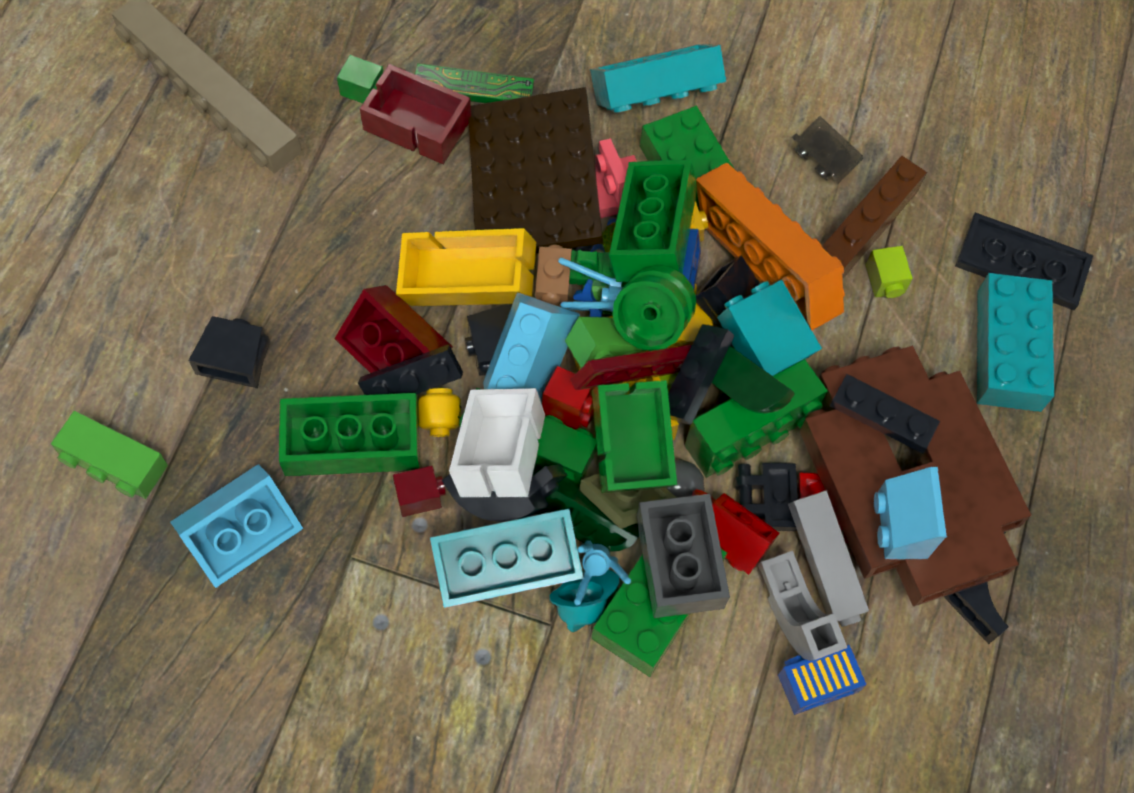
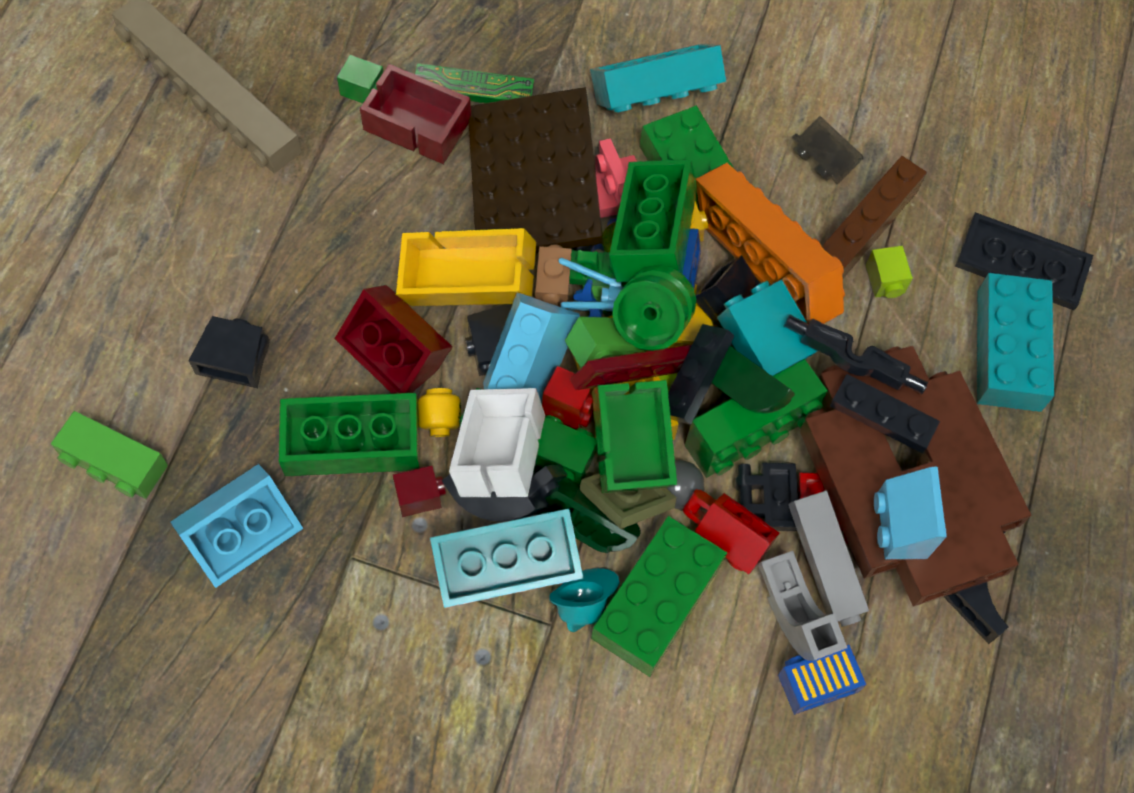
black plate [358,344,463,395] -> none
medium azure plant [574,541,631,605] -> none
dark grey brick [636,494,730,618] -> none
none -> black piece [784,314,928,395]

